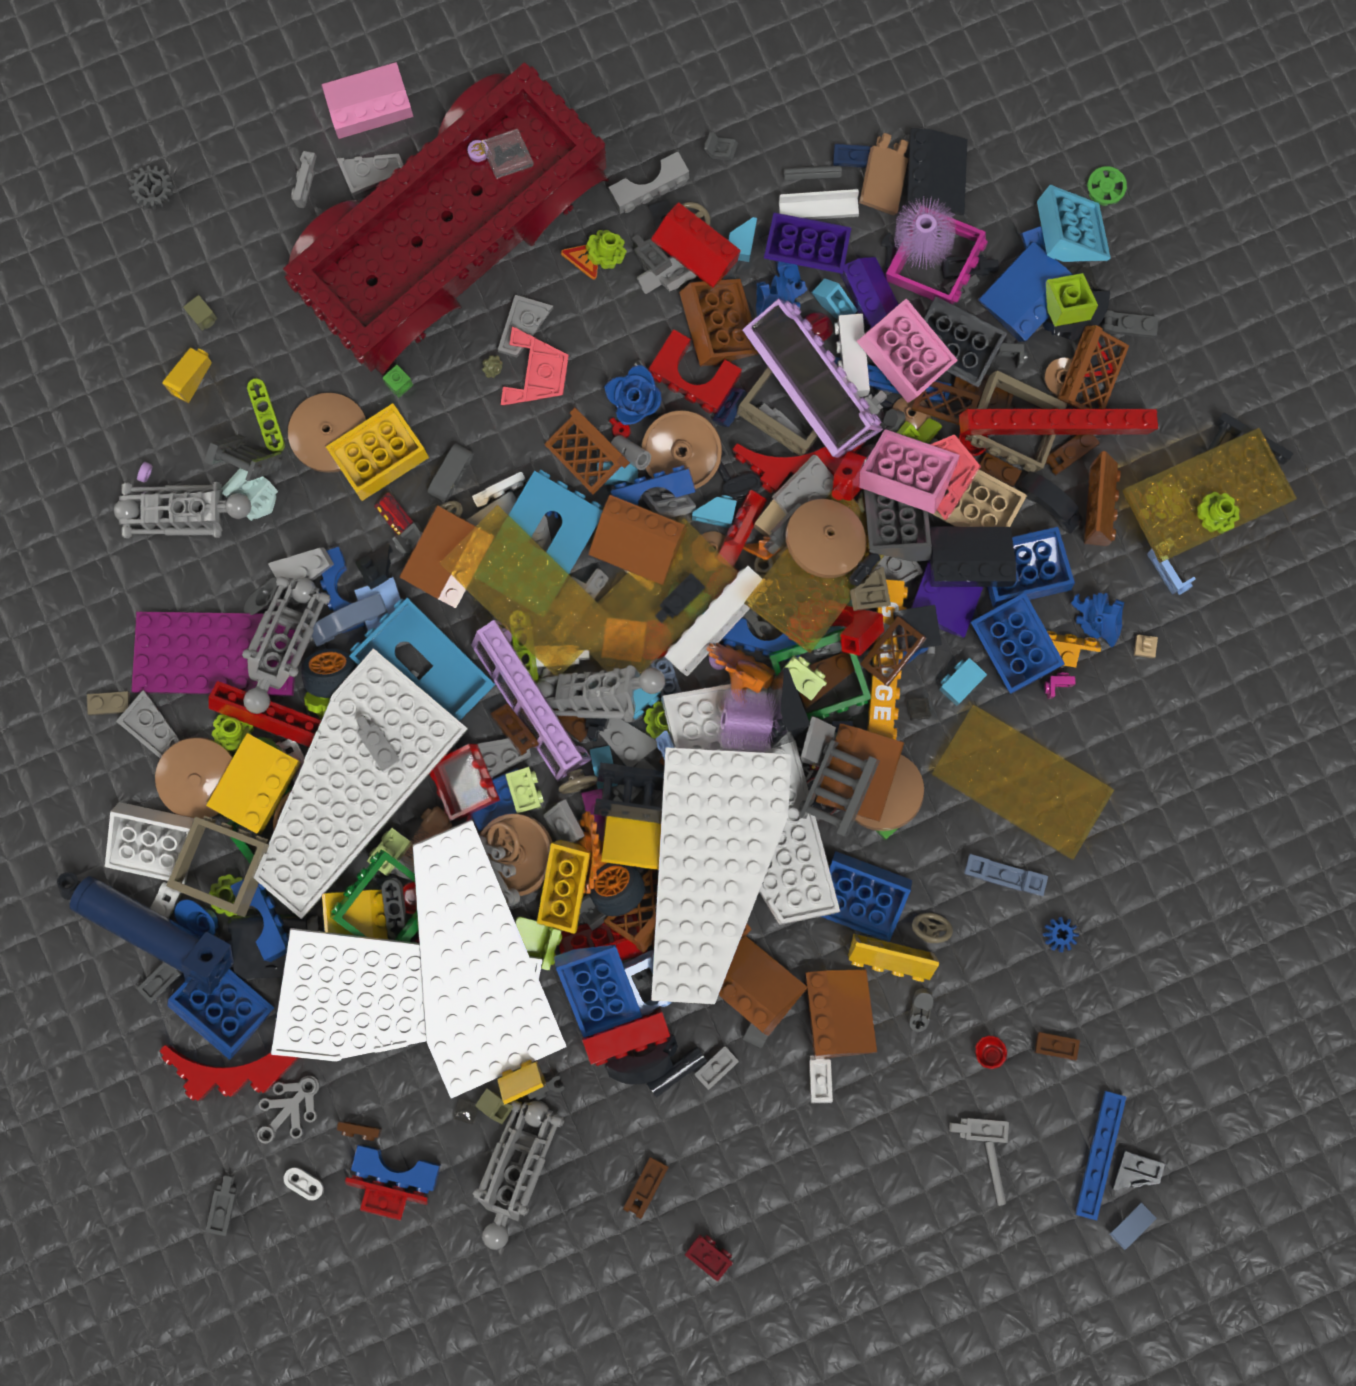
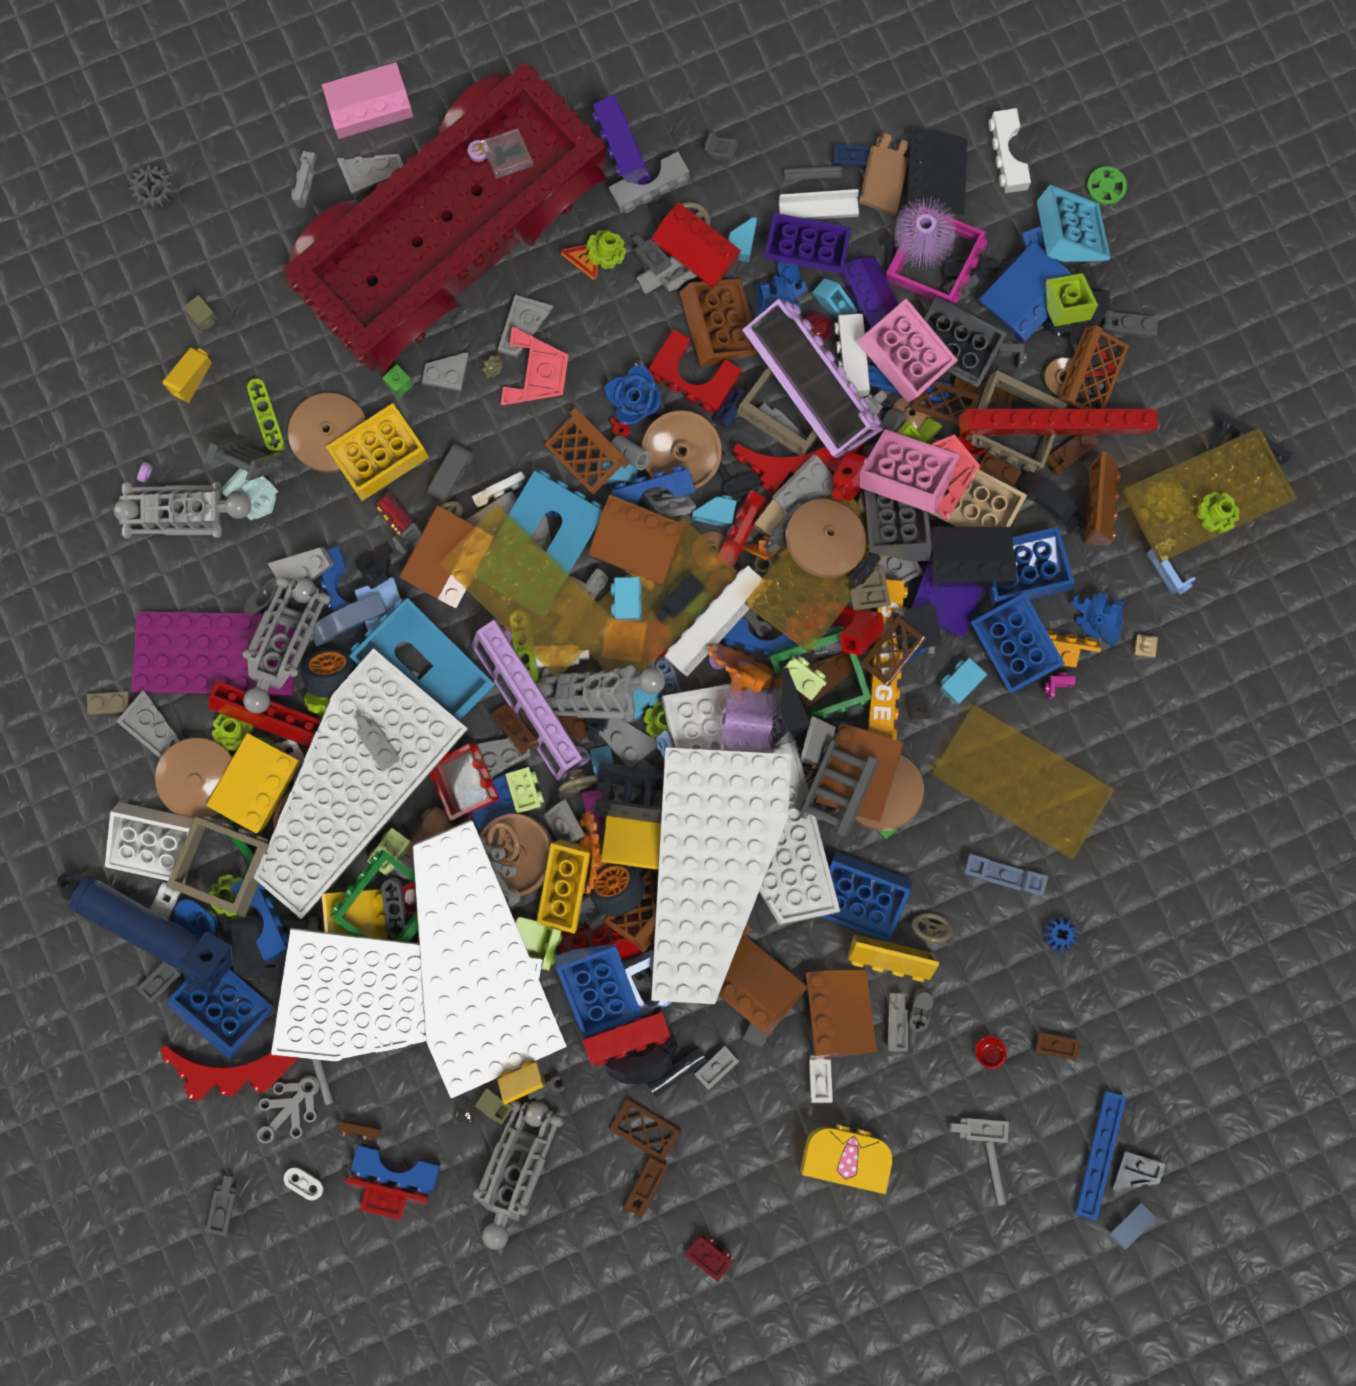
none -> light grey bar [312,1059,334,1105]
none -> light grey wing [422,353,469,392]
none -> dark purple slope [592,94,652,185]
none -> reddish brown window [609,1098,682,1163]
none -> medium azure brick [611,577,642,621]
none -> yellow brick [800,1124,892,1194]
none -> light grey hinge [888,993,909,1052]
none -> white arch [989,108,1031,193]

